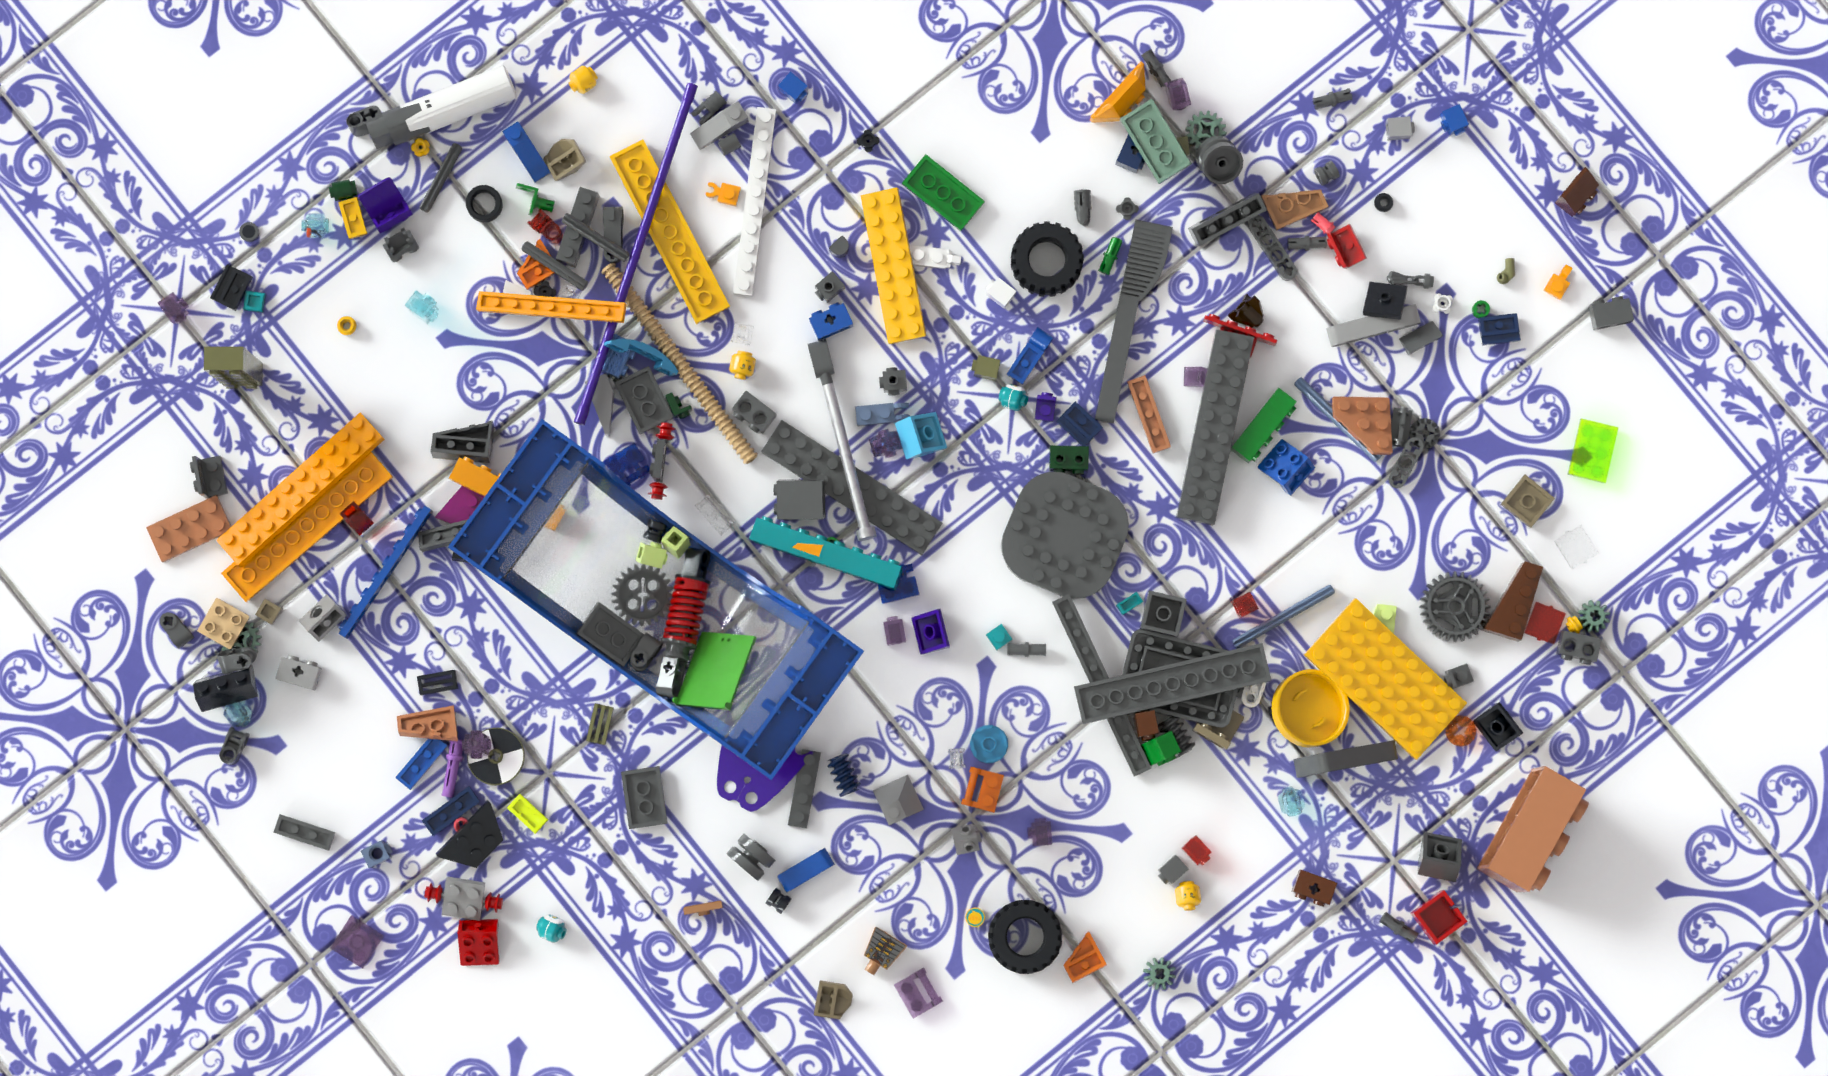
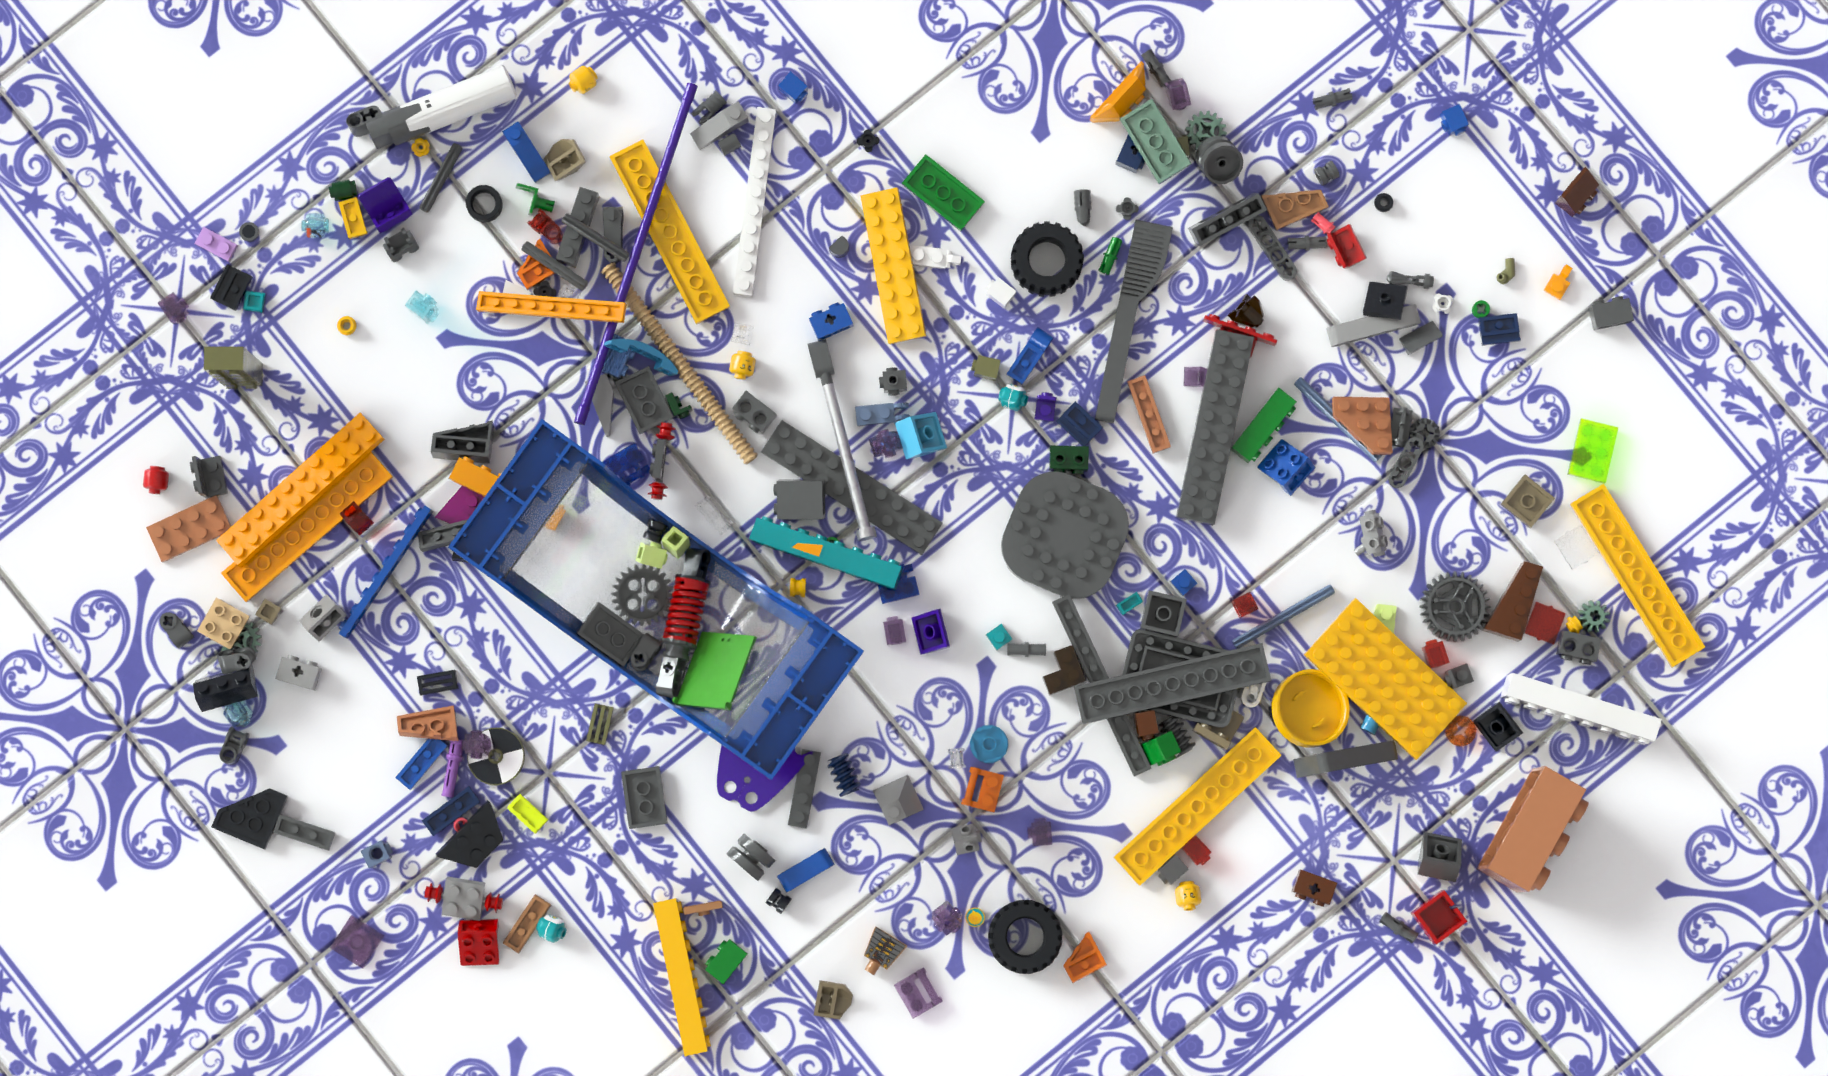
light orange plate [705,182,741,206] -> none
dark grey brick [815,271,845,303] -> none
sand green gear [1143,957,1176,990] -> none
clear light blue head [1278,786,1305,817] -> none
light grey brick [1385,116,1415,141] -> none
none -> red head [143,466,169,494]
none -> lavender plate [194,227,238,262]
none -> black plate [211,788,288,850]
none -> medium nougat tile [503,894,551,954]
none -> yellow brick [653,898,711,1056]
none -> green brick [705,939,748,984]
none -> yellow wheel [790,578,806,597]
none -> clear purple brick [932,901,962,936]
none -> dark brown brick [1042,645,1086,696]
none -> yellow plate [1113,727,1282,886]
none -> blue plate [1170,569,1197,596]
none -> light grey brick [1354,510,1388,557]
none -> dark azure piece [1360,715,1379,735]
none -> clear red brick [1422,639,1450,669]
none -> white brick [1501,673,1662,745]
none -> yellow plate [1570,484,1705,668]

